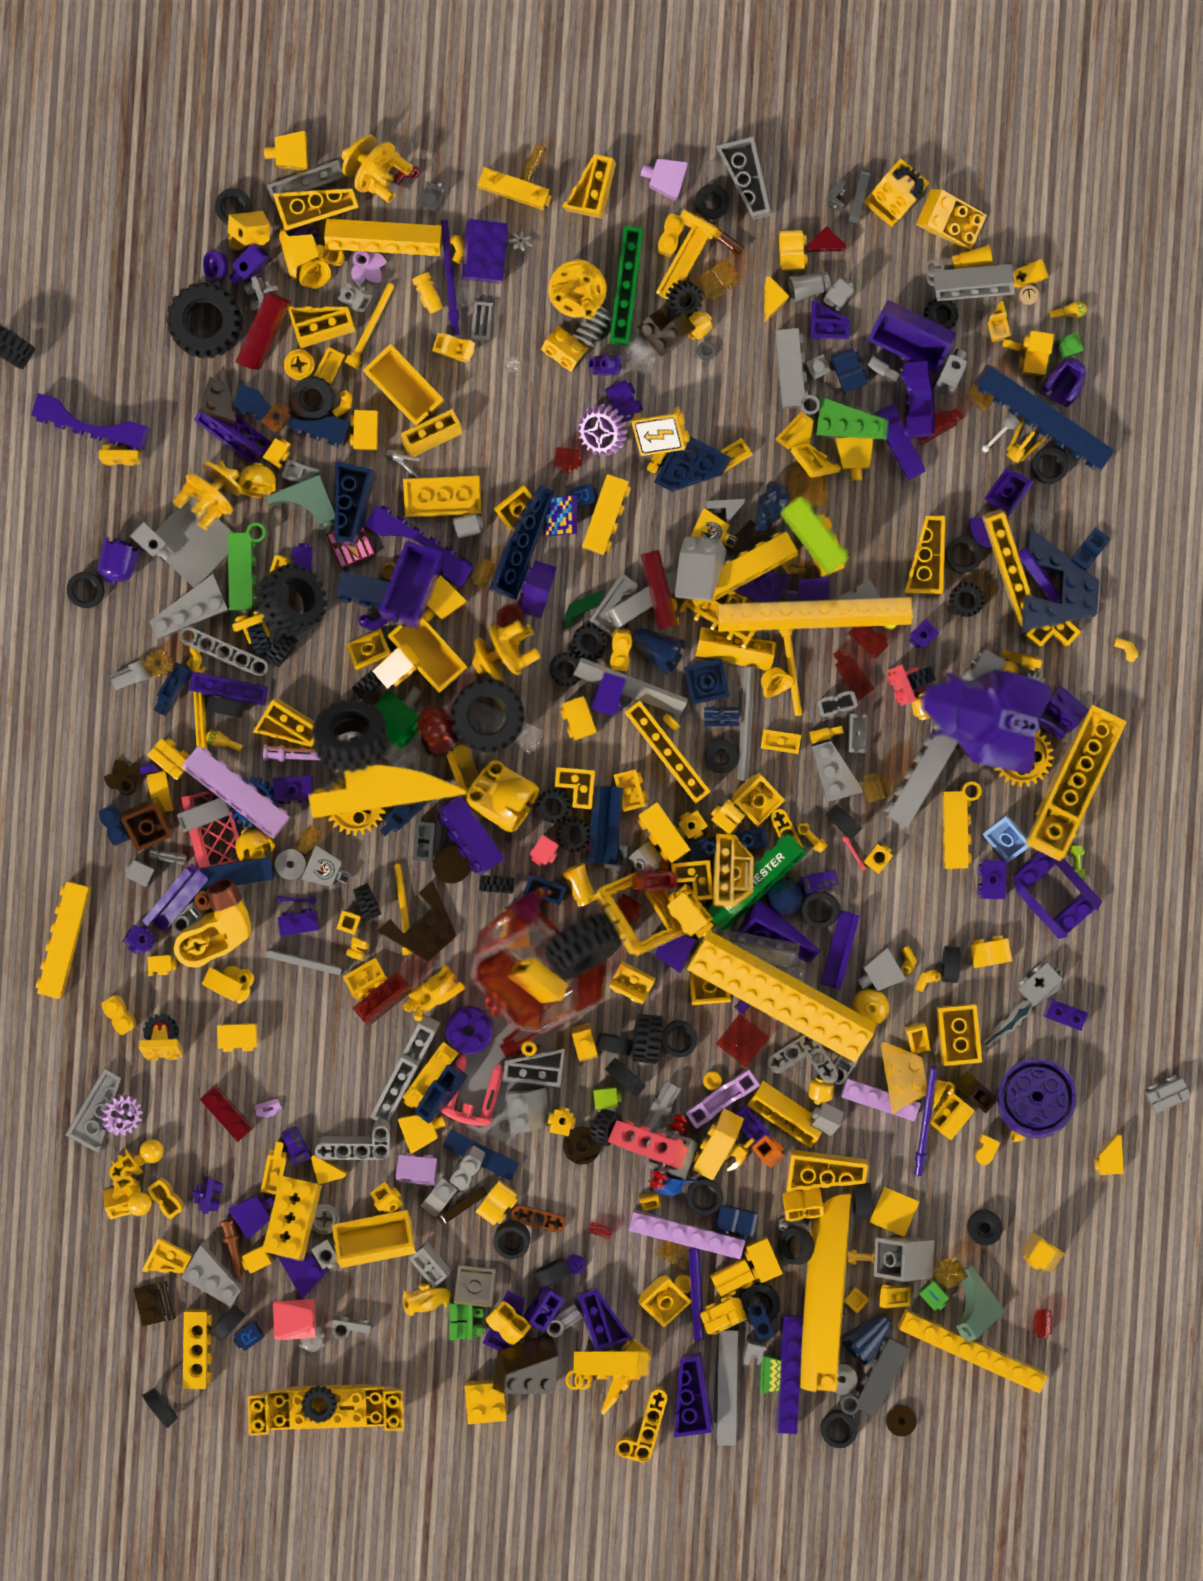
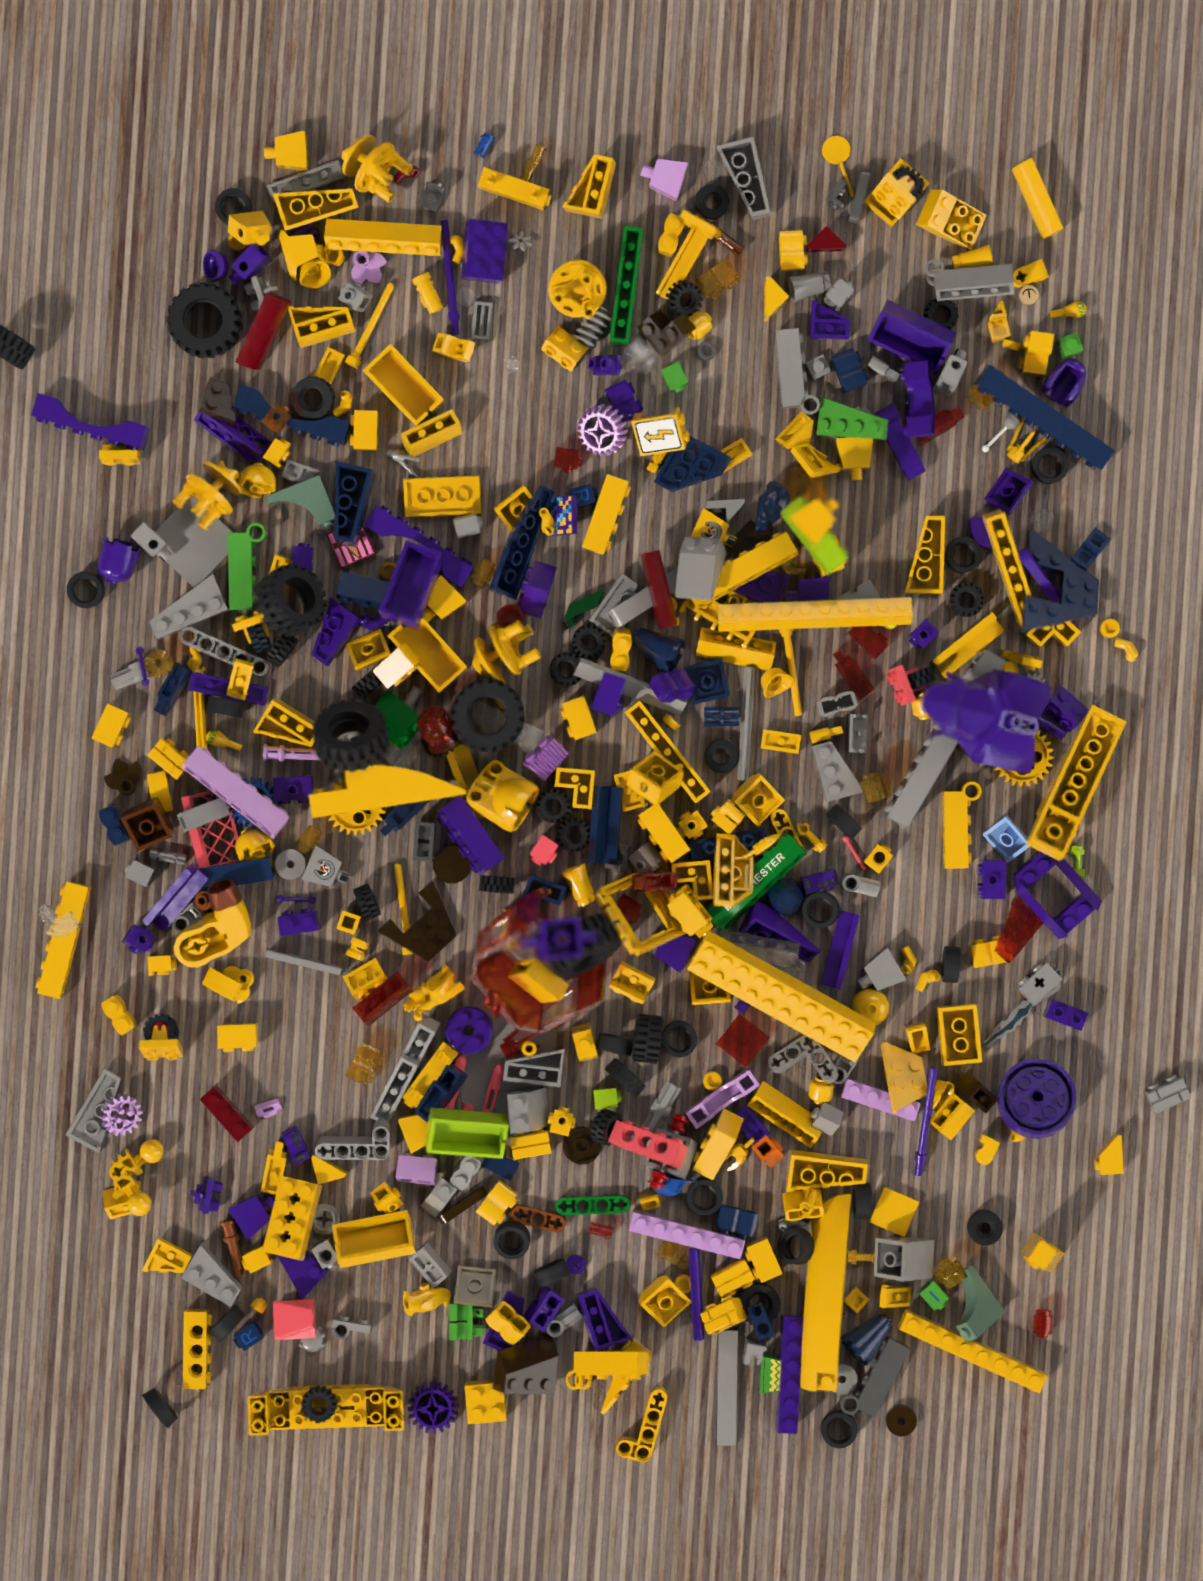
dark brown plate [133,1281,176,1327] -> none
dark purple tile [139,763,159,774] -> none
yellow brick [148,1177,185,1219] -> none
yellow gear [284,349,315,380] -> none
dark purple wedge [674,1352,714,1438] -> none
none -> clear brick [38,904,82,937]
none -> yellow brick [92,703,132,748]
none -> dark purple hinge [136,646,149,686]
none -> yellow plate [227,659,254,700]
none -> yellow hinge [250,1298,267,1314]
none -> dark purple wing [312,597,361,667]
none -> clear yellow brick [345,1040,384,1086]
none -> dark purple gear [407,1381,459,1434]
none -> lime piece [425,1108,509,1159]
none -> blue pin [473,132,494,158]
none -> yellow brick [510,1128,551,1160]
none -> dark purple brick [519,917,598,960]
none -> medium lavender brick [522,735,569,781]
none -> yellow arm [539,508,555,536]
none -> green beam [555,1195,630,1215]
none -> yellow brick [626,751,684,806]
none -> dark purple brick [649,669,696,703]
none -> bright green brick [661,362,688,393]
none -> yellow hand [743,833,781,859]
none -> yellow torso [790,498,839,545]
none -> yellow pin [800,1188,818,1214]
none -> yellow piece [822,136,854,198]
none -> light grey piece [841,874,880,898]
none -> yellow panel [931,612,1004,678]
none -> clear red wing [994,897,1044,964]
none -> yellow brick [1012,158,1063,239]
none -> yellow tile [1100,618,1120,638]

